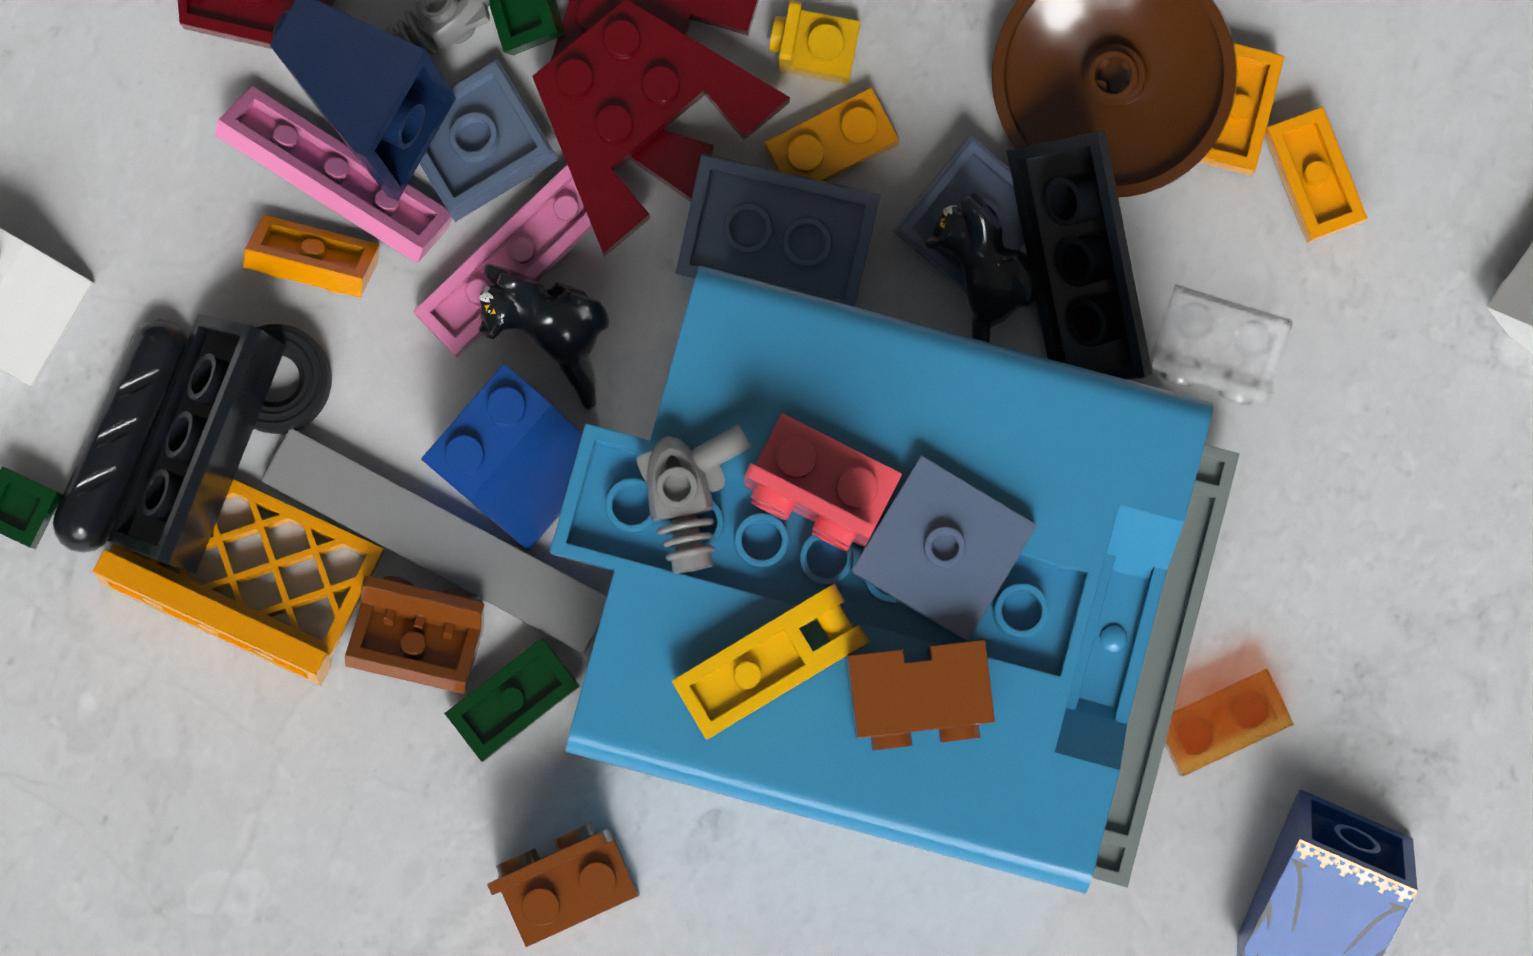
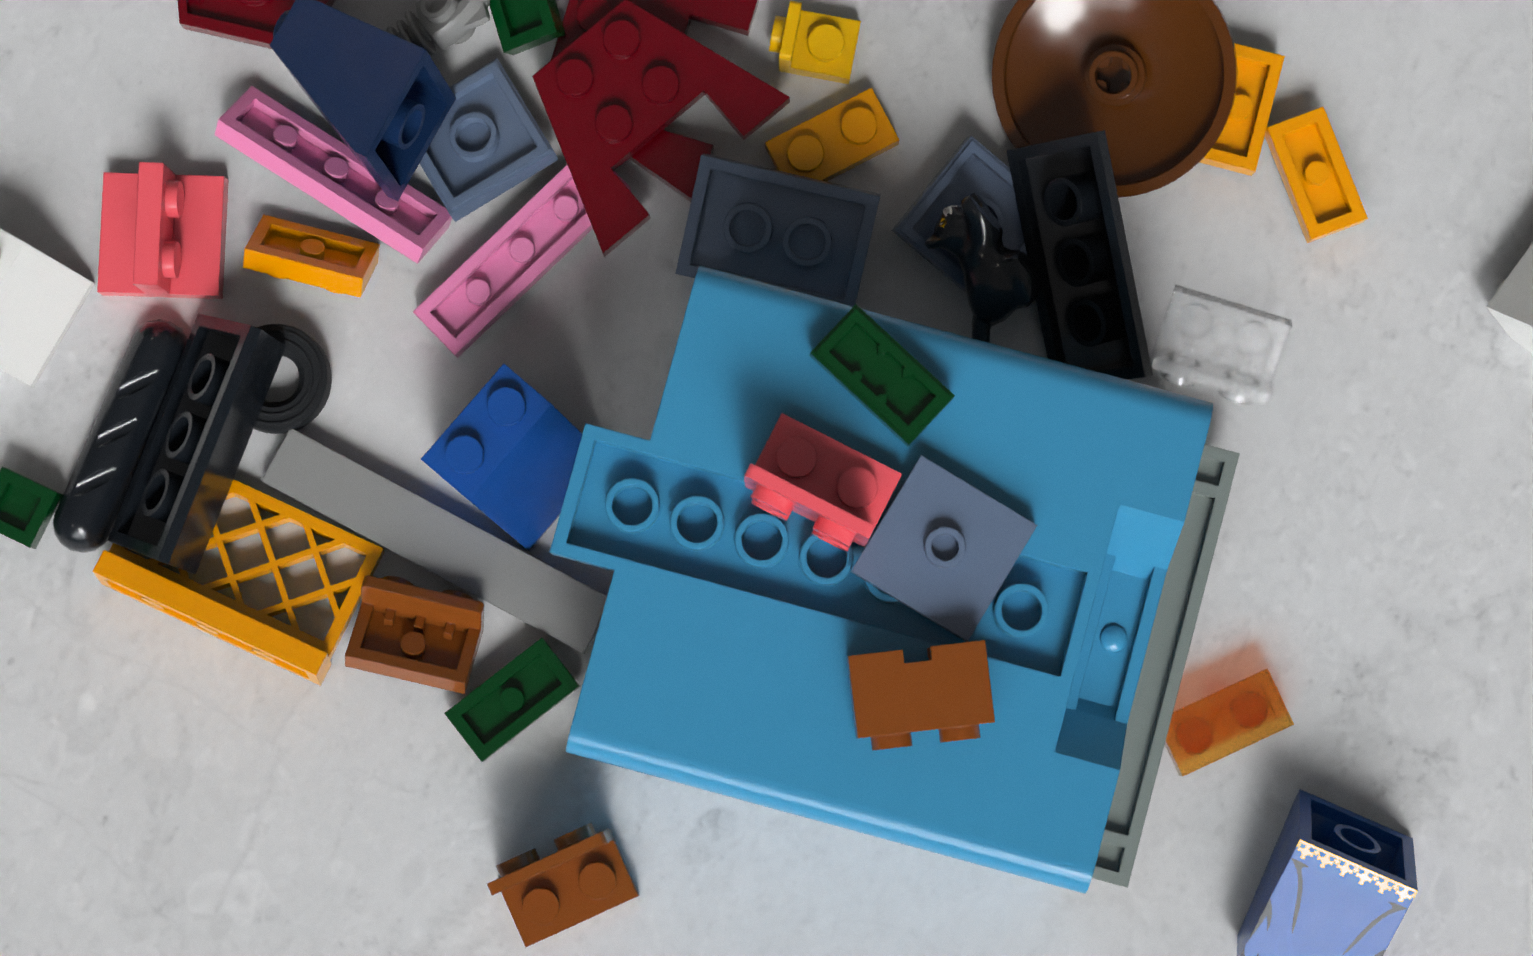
black animal [479,263,609,410] -> none
light grey piece [637,424,751,574] -> none
yellow plate [671,584,870,740] -> none
none -> coral bracket [97,162,229,299]
none -> dark green plate [809,304,955,447]

